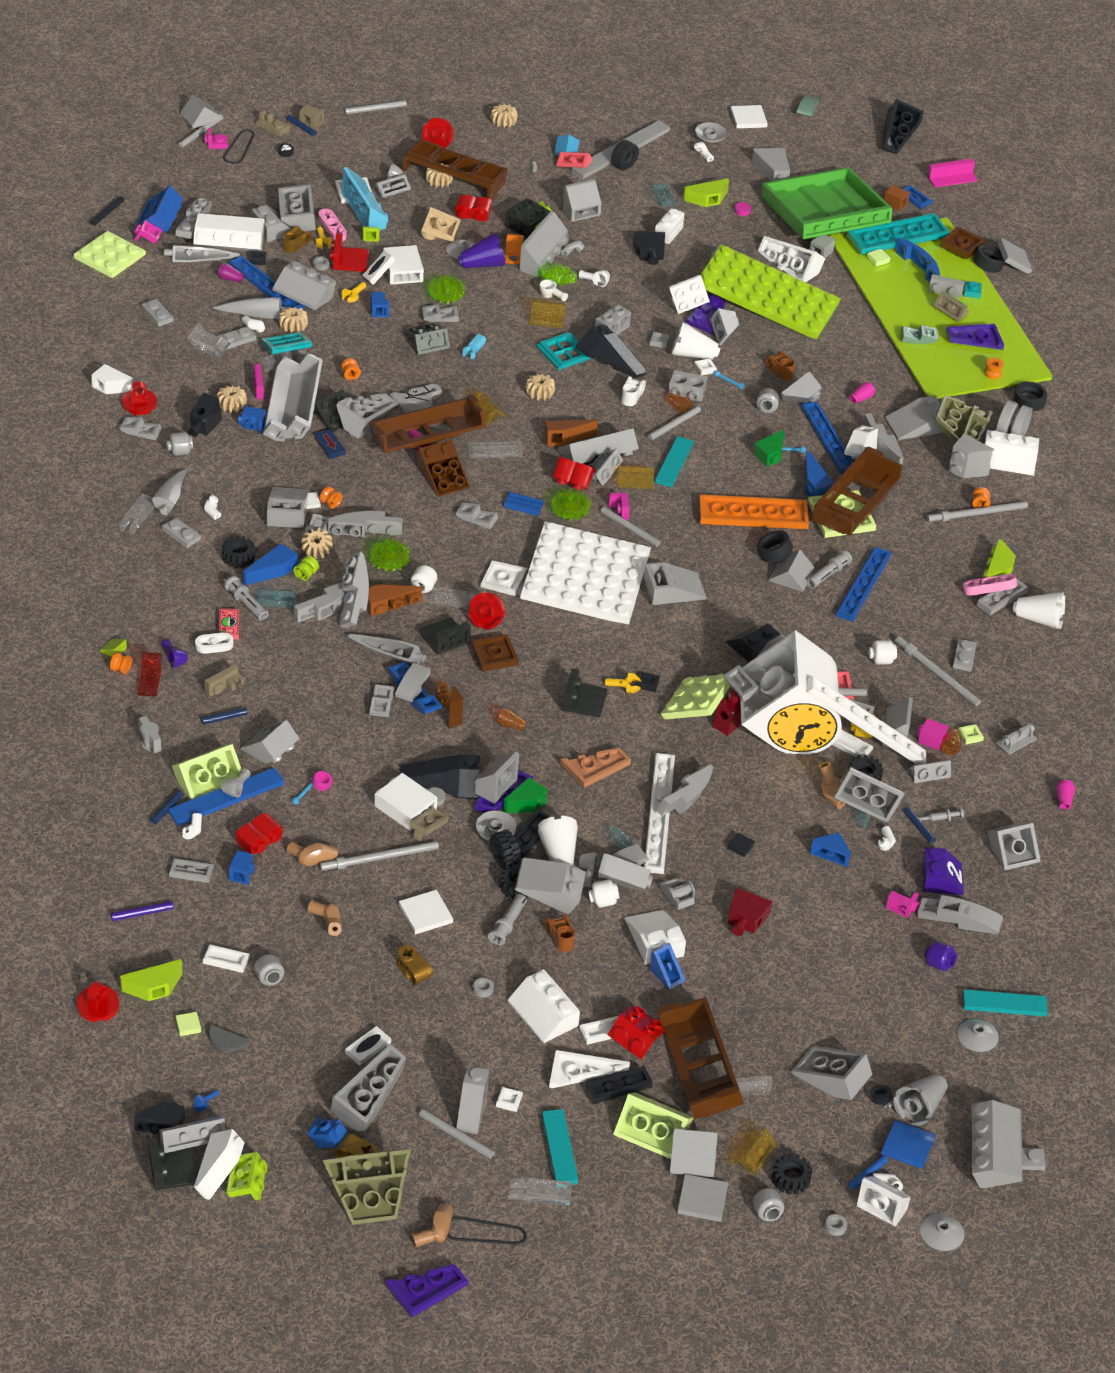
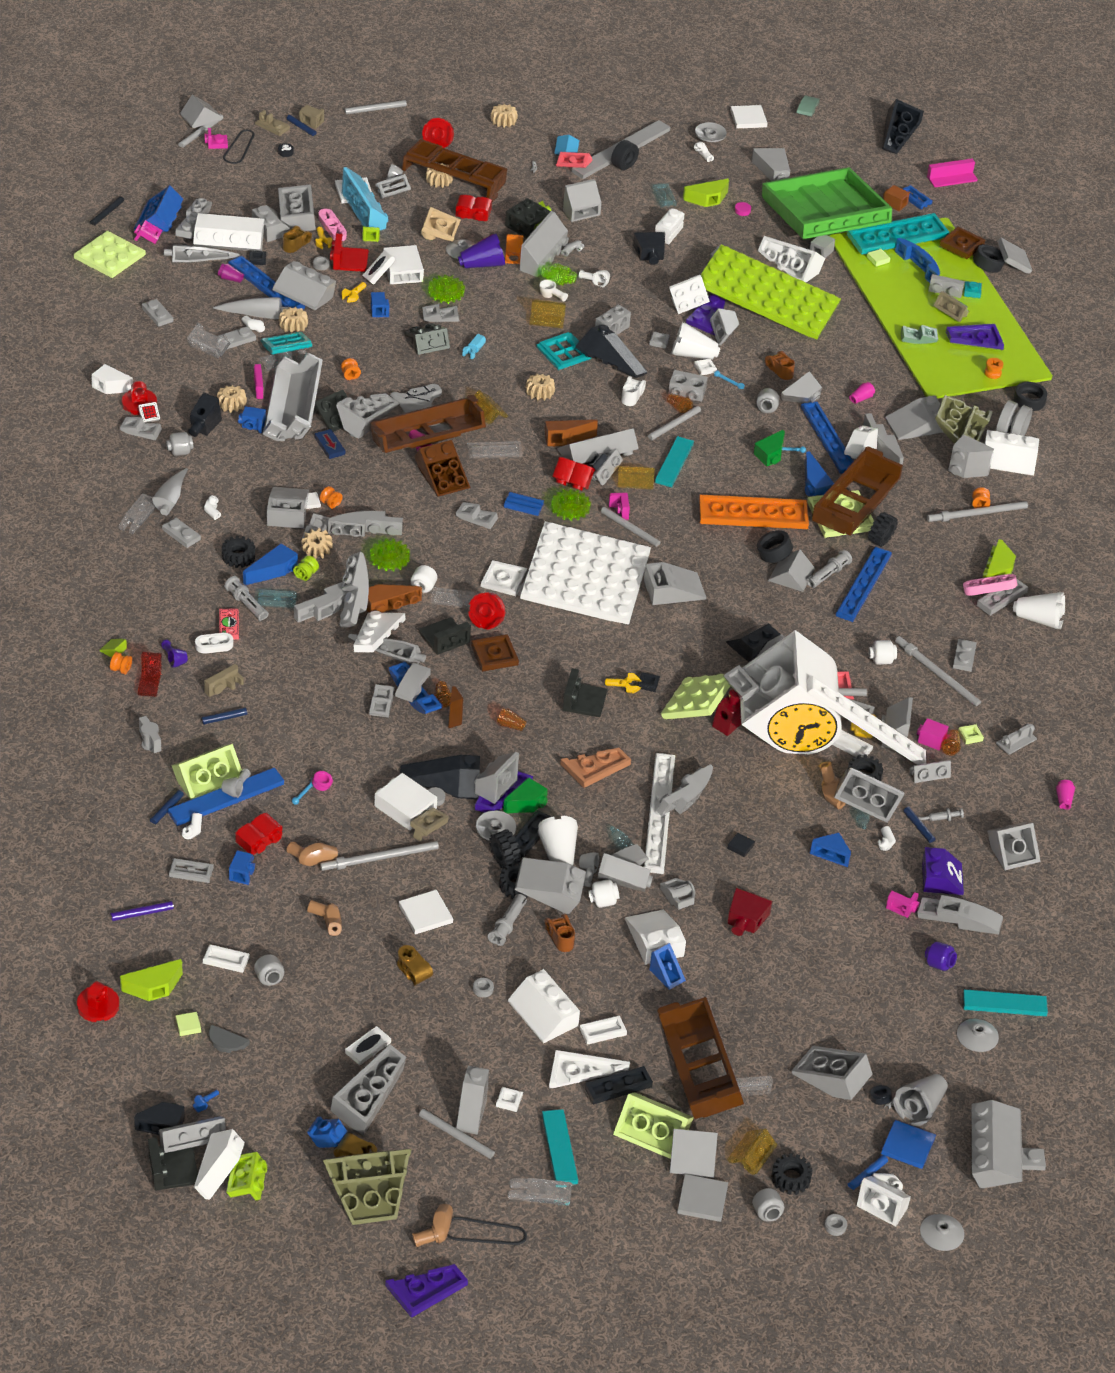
light grey slope [240,719,300,764] -> none
red bracket [607,1005,665,1060] -> none
none -> tile [138,402,160,423]
none -> white wing [354,611,406,652]
none -> black tyre [868,512,898,547]

